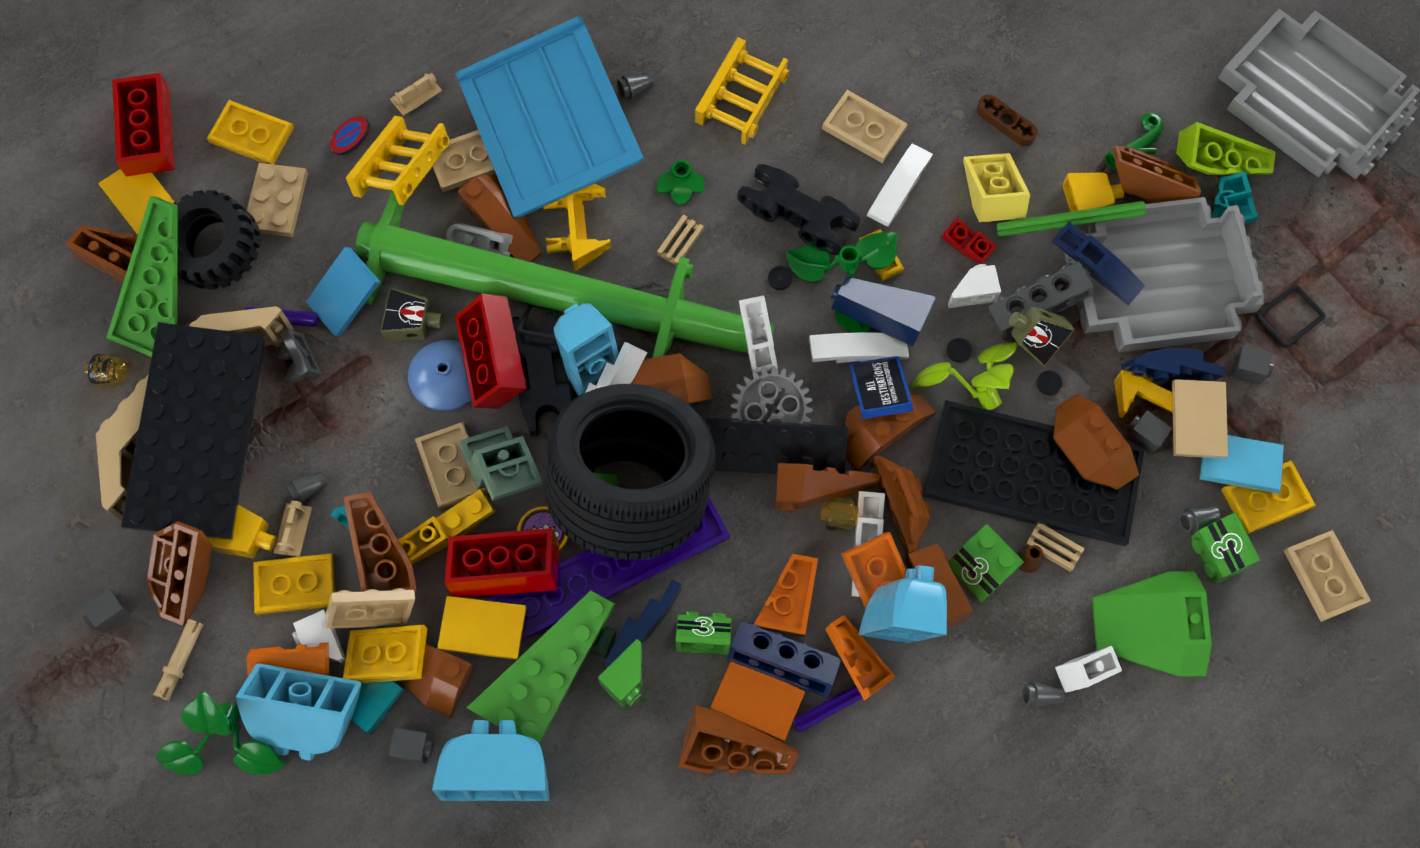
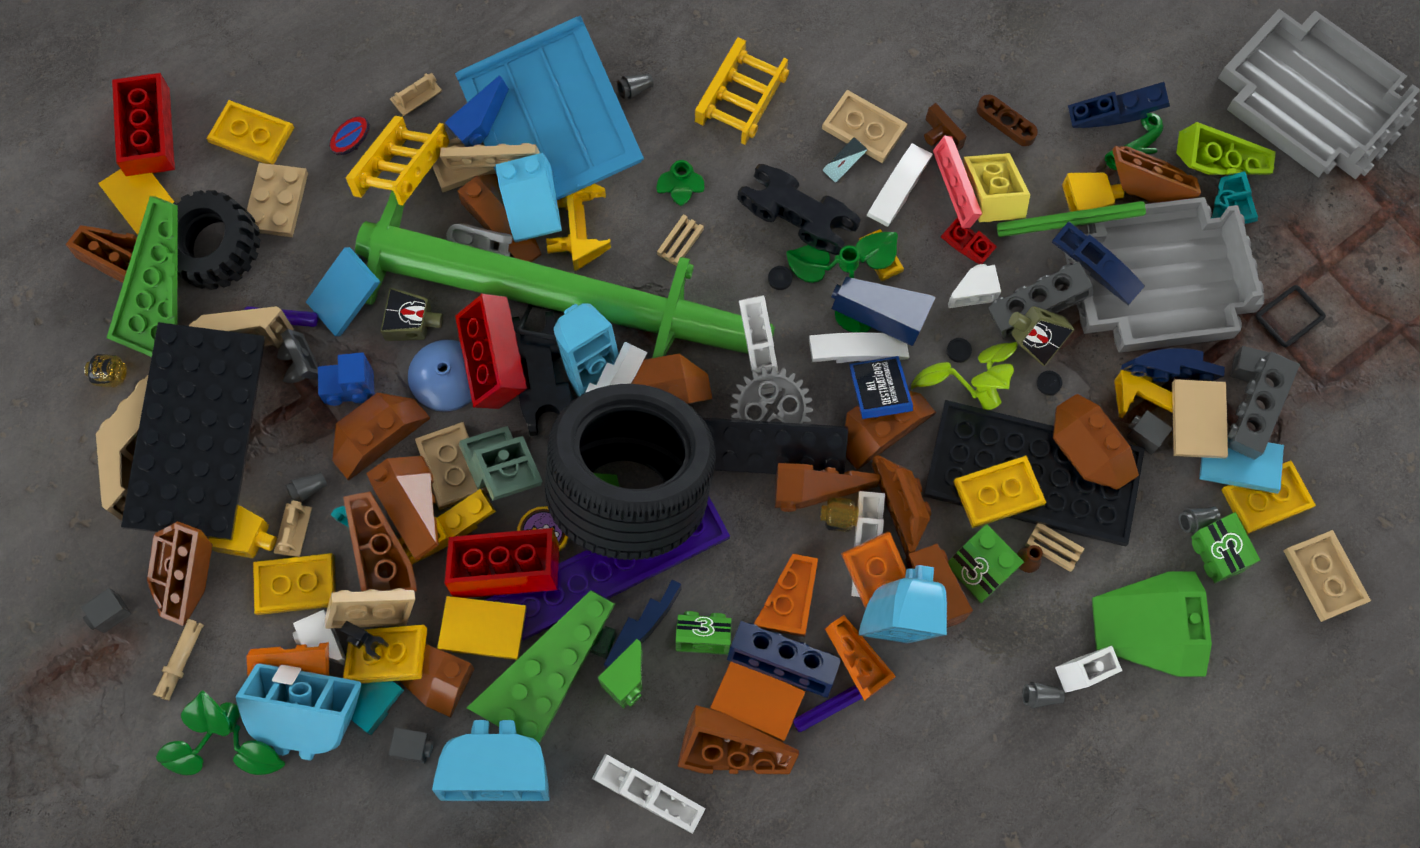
none -> white sticker [271,665,301,685]
none -> blue brick [318,352,375,406]
none -> dark orange wedge [332,393,430,481]
none -> black plate [340,621,389,660]
none -> dark orange wedge [366,456,439,560]
none -> tan plate [440,143,540,168]
none -> blue slope [445,75,509,147]
none -> medium azure slope [496,153,562,242]
none -> white slope [592,754,706,834]
none -> clear light blue sticker [823,137,867,182]
none -> reddish brown tile [924,103,967,151]
none -> coral plate [933,136,982,228]
none -> yellow tile [953,456,1046,529]
none -> dark blue slope [1068,82,1170,128]
none -> dark grey brick [1227,351,1300,460]

